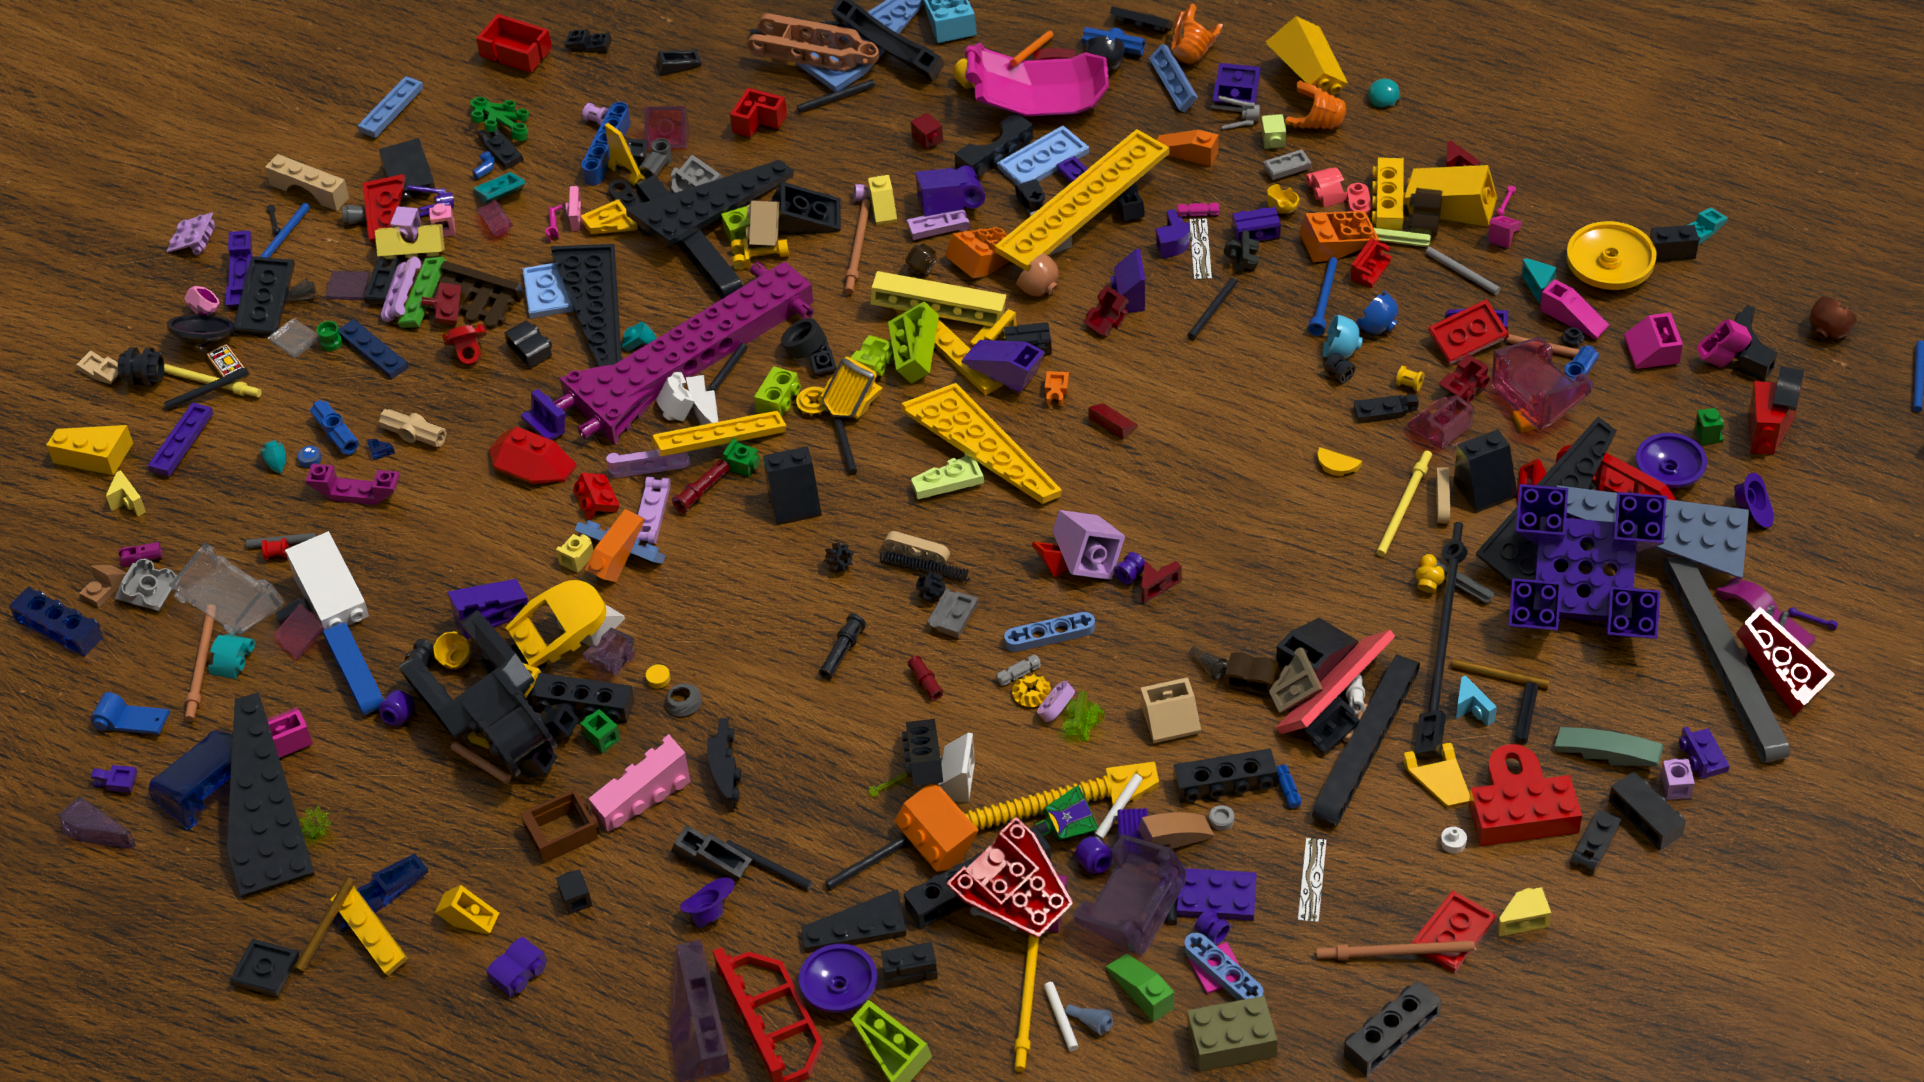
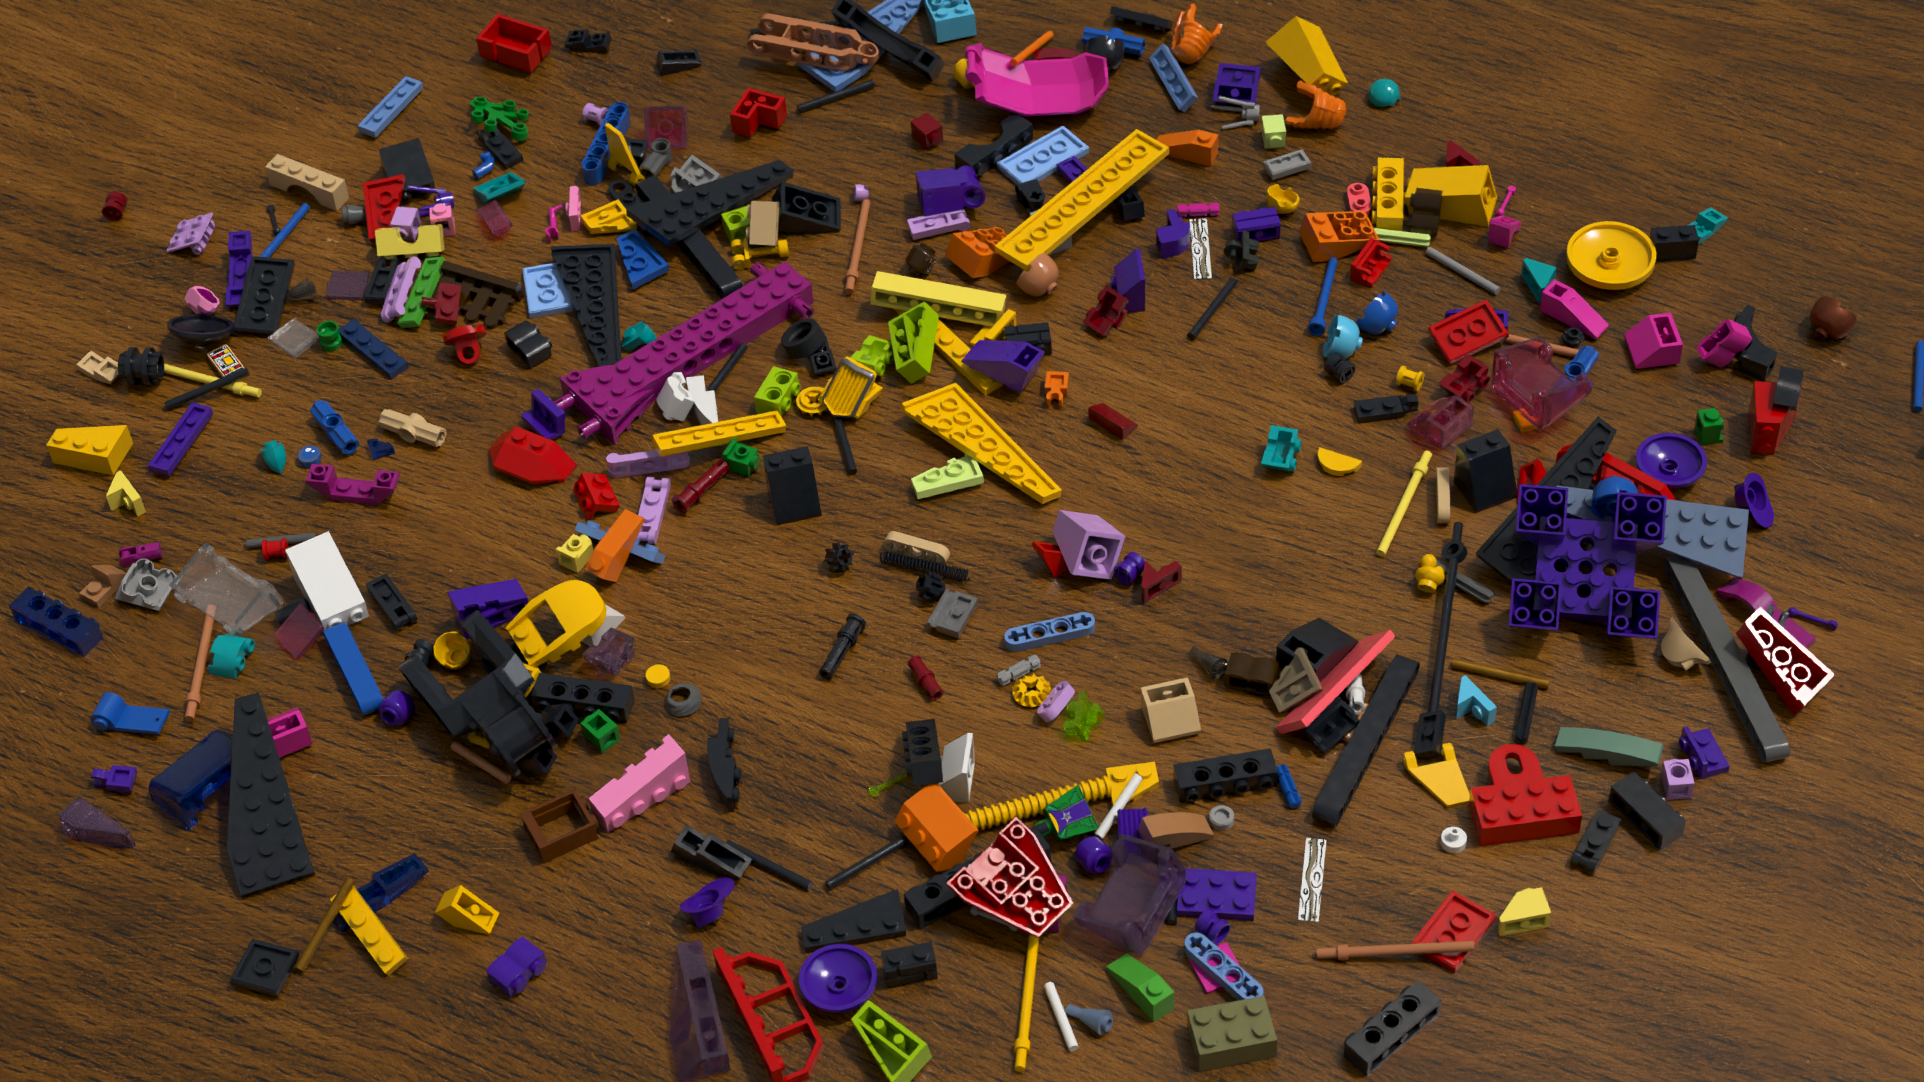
clear neon green gear [299,805,332,838] -> none
black brick [556,869,592,915] -> none
light yellow slope [868,175,897,225] -> none
coral cylinder [1305,167,1348,207] -> none
none -> dark red wheel [102,191,128,221]
none -> black plate [366,574,418,631]
none -> blue wing [617,229,669,289]
none -> teal cylinder [1261,425,1302,472]
none -> blue cylinder [1591,476,1639,521]
none -> tan hat [1661,617,1712,671]

